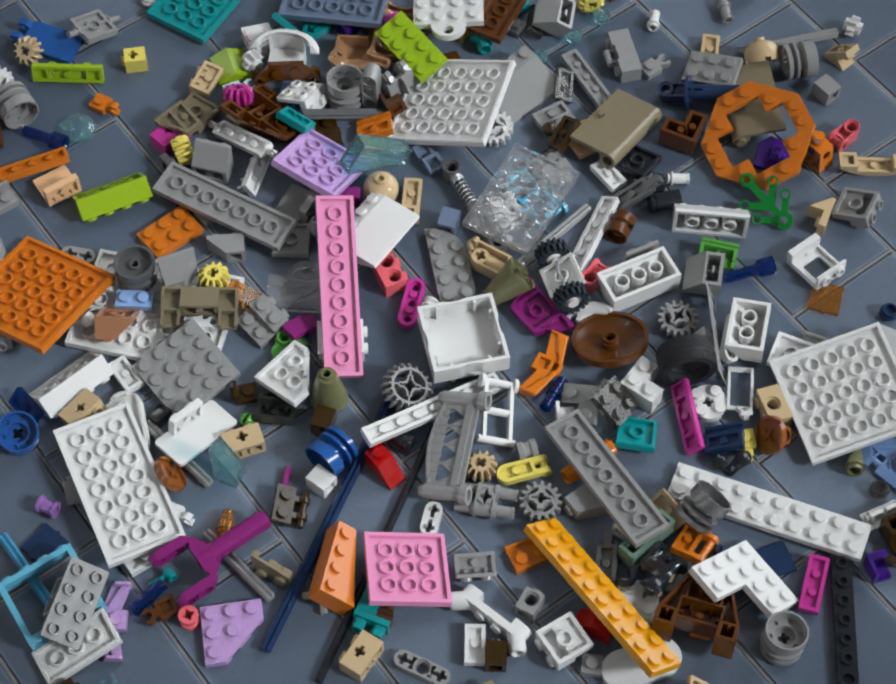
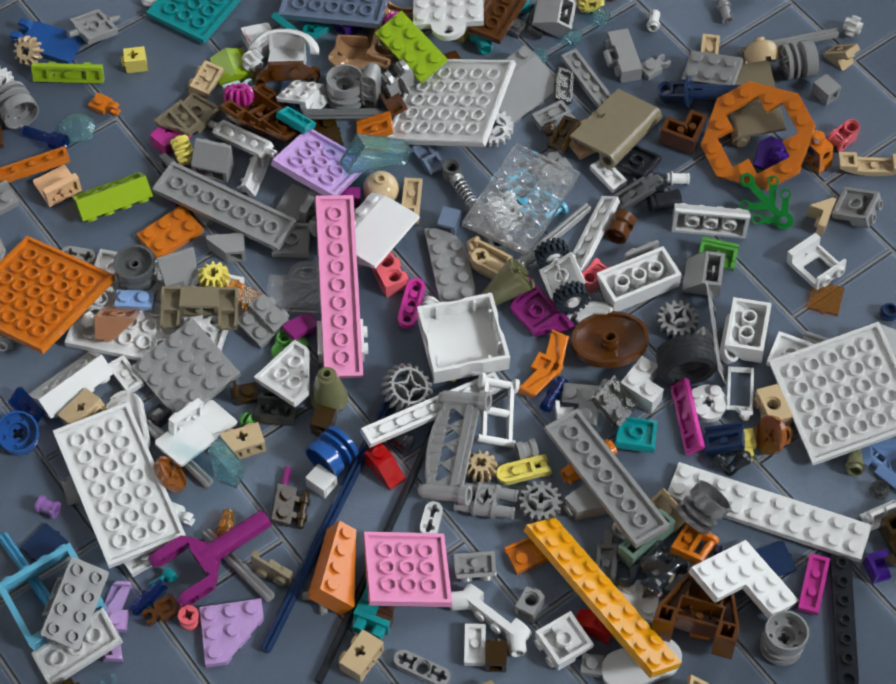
clear blue piece [723,255,777,284] -> none

